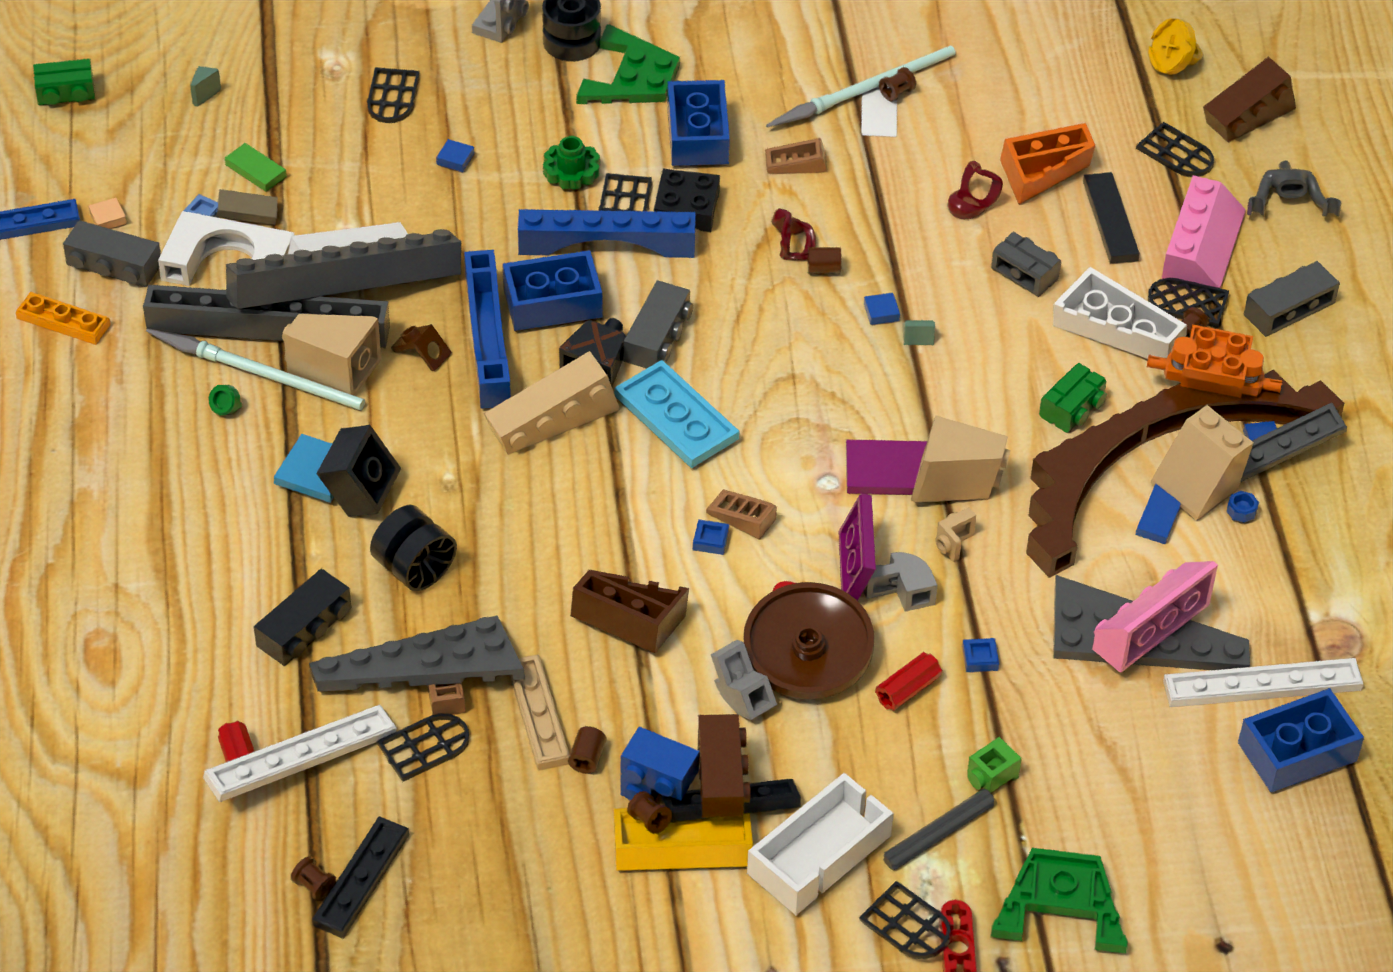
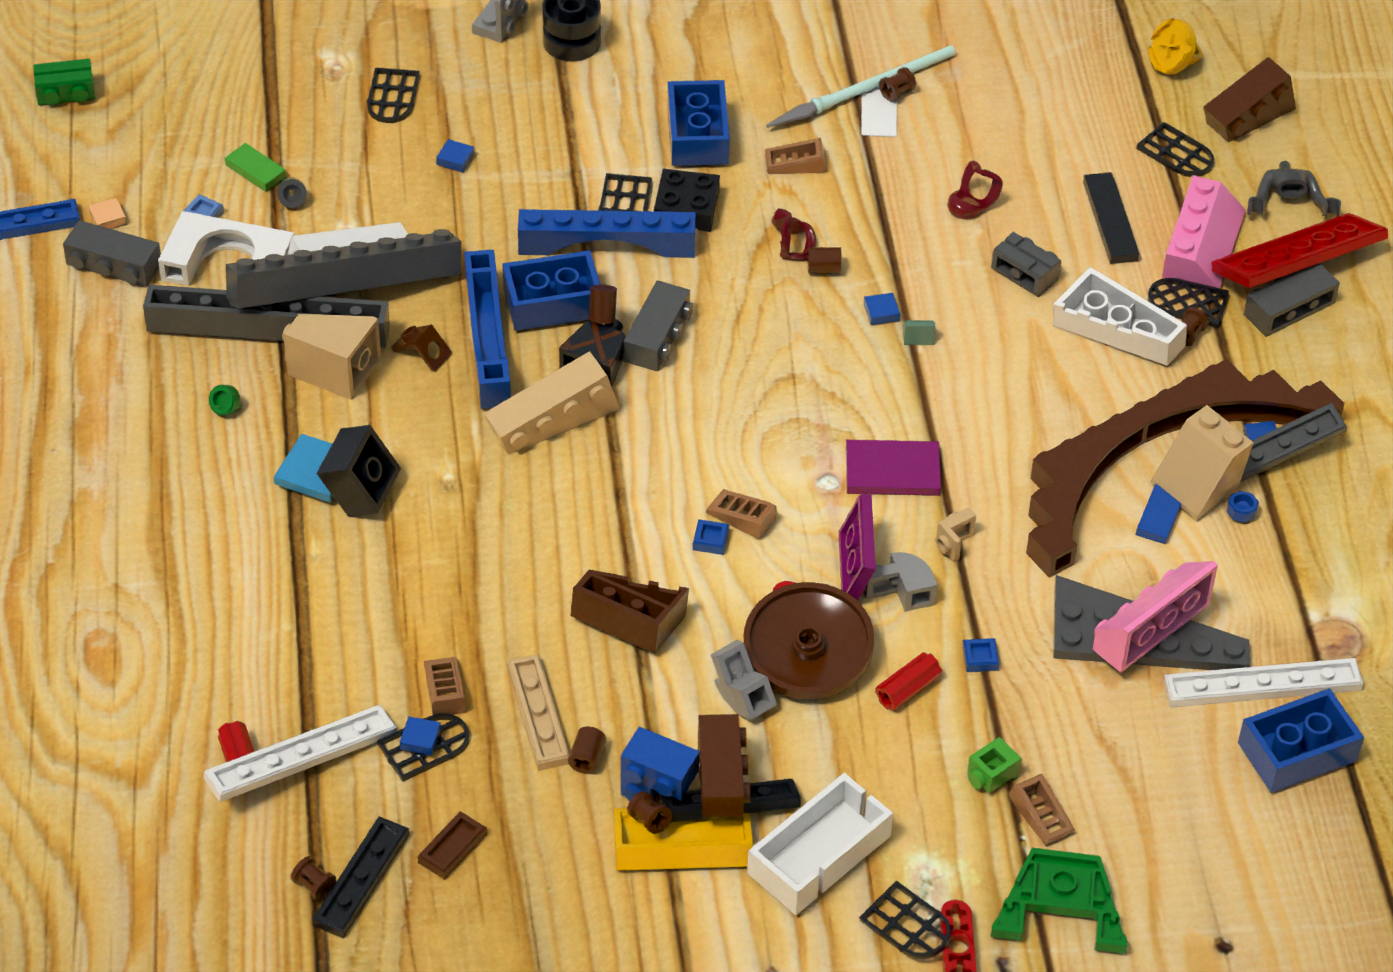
light orange tile [15,292,111,345] -> none
light aqua piece [146,329,365,411] -> none
sand green slope [190,66,221,106] -> none
dark tan tile [217,189,278,225] -> none
black brick [253,568,352,666] -> none
dark grey wing [309,615,525,692] -> none
black wheel [370,505,457,591] -> none
green plant [543,136,600,189] -> none
green wing [576,24,680,104] -> none
medium azure plate [614,360,740,468] -> none
dark grey axle [883,789,995,870] -> none
tan slope [911,415,1010,502] -> none
orange wedge [1000,123,1095,205] -> none
green brick [1039,363,1107,433] -> none
orange piece [1146,325,1282,398] -> none
none -> dark grey tile [277,177,307,208]
none -> blue tile [399,716,441,755]
none -> reddish brown tile [417,811,487,880]
none -> reddish brown piece [588,285,617,324]
none -> medium nougat slope [1008,773,1075,846]
none -> red tile [1212,213,1388,288]

